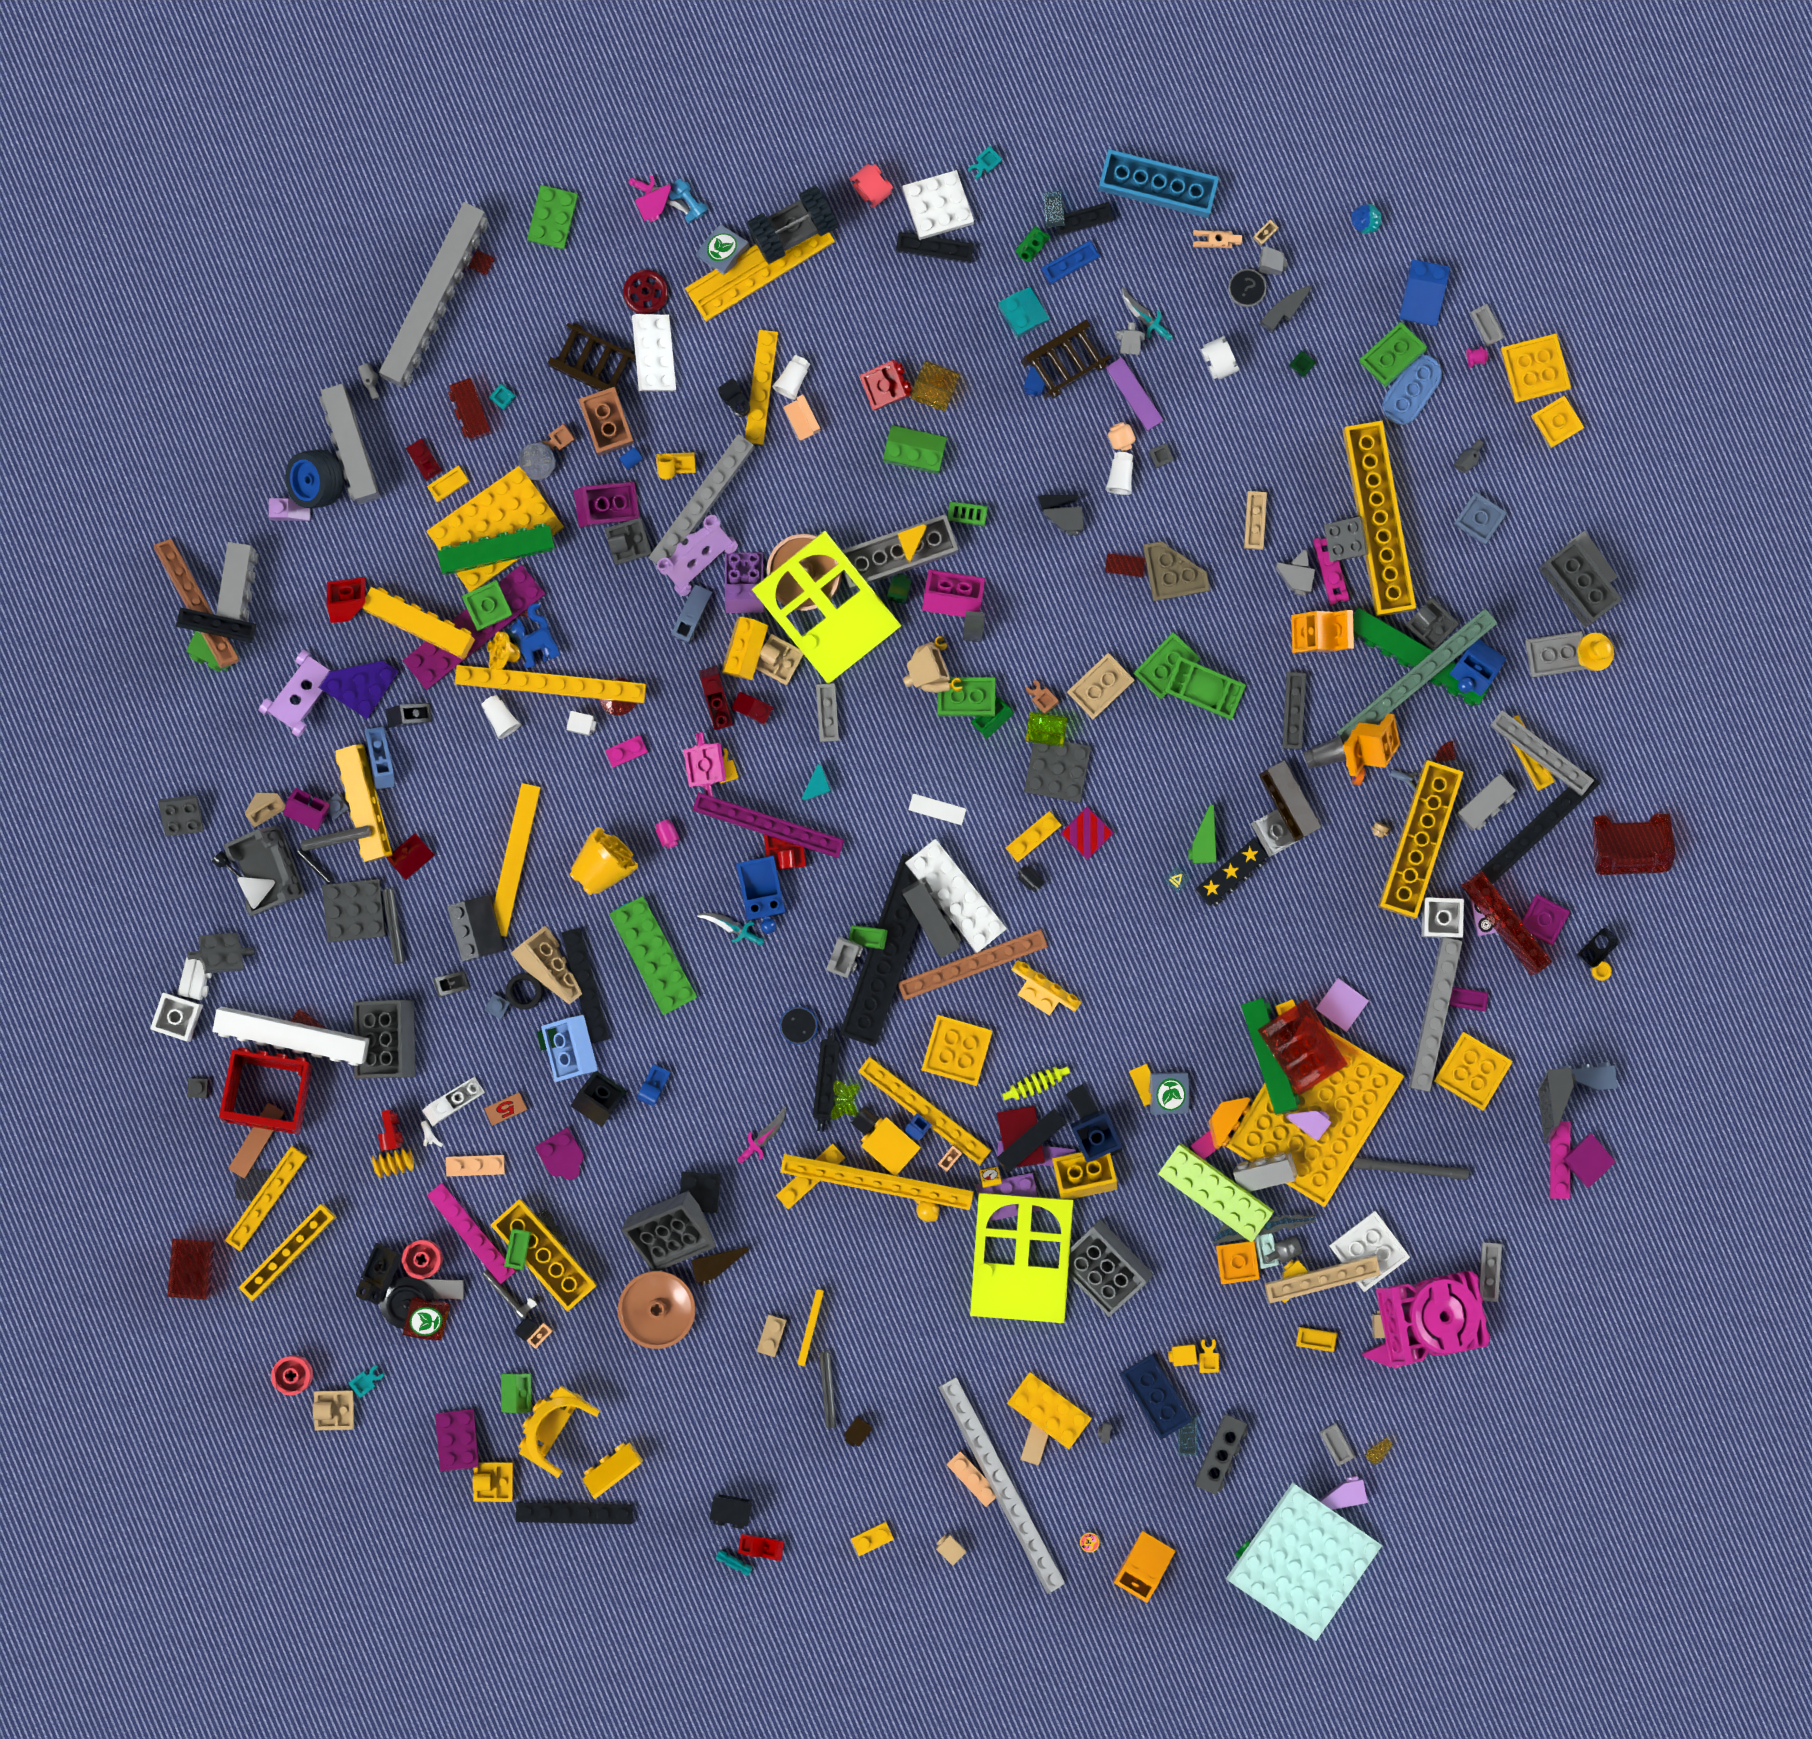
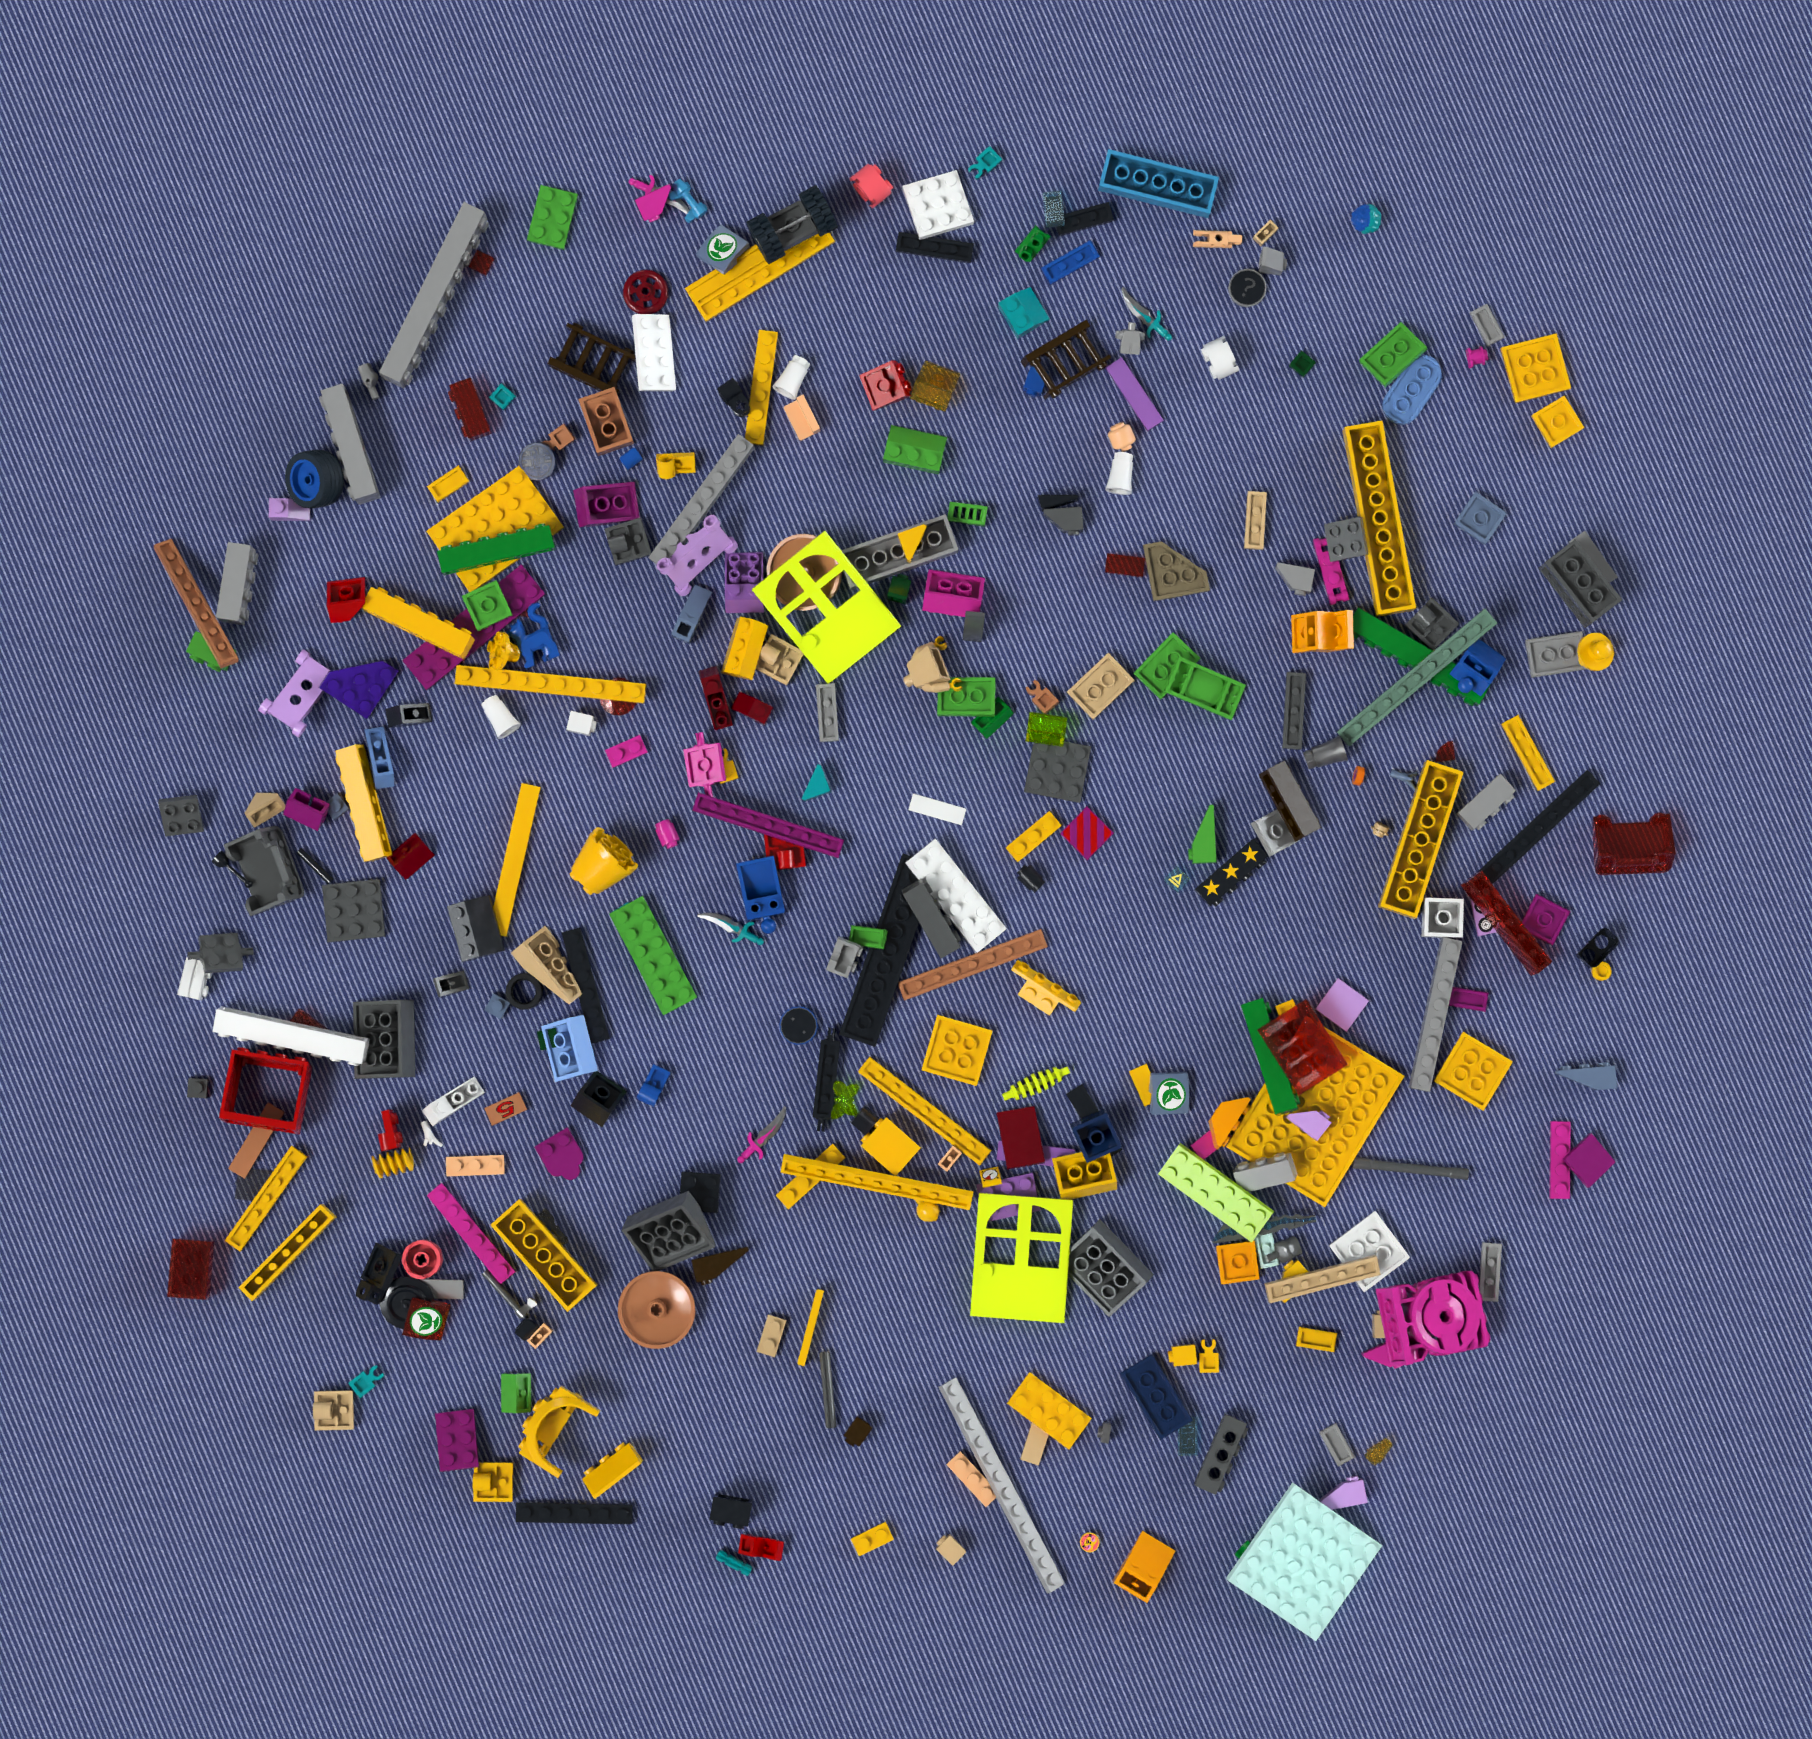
white brick [150,993,203,1042] -> none
black tile [176,607,257,643] -> none
white sticker [238,877,275,909] -> none
coral brick [271,1355,313,1396] -> none
dark grey axle [300,826,372,851] -> none
dark grey axle [383,888,404,964] -> none
dark red plate [405,438,442,481] -> none
bright green tile [504,1228,531,1270] -> none
blue brick [905,1113,932,1140] -> none
black tile [996,1108,1067,1173] -> none
dark grey plate [1148,443,1174,469] -> none
dark grey slope [1259,286,1312,333] -> none
light grey slope [1290,550,1309,568] -> none
light orange bracket [1343,713,1400,777] -> none
blue slope [1399,259,1450,327] -> none
dark grey piece [1454,439,1484,473] -> none
light grey plate [1490,710,1594,796] -> none
dark grey slope [1538,1068,1576,1144] -> none

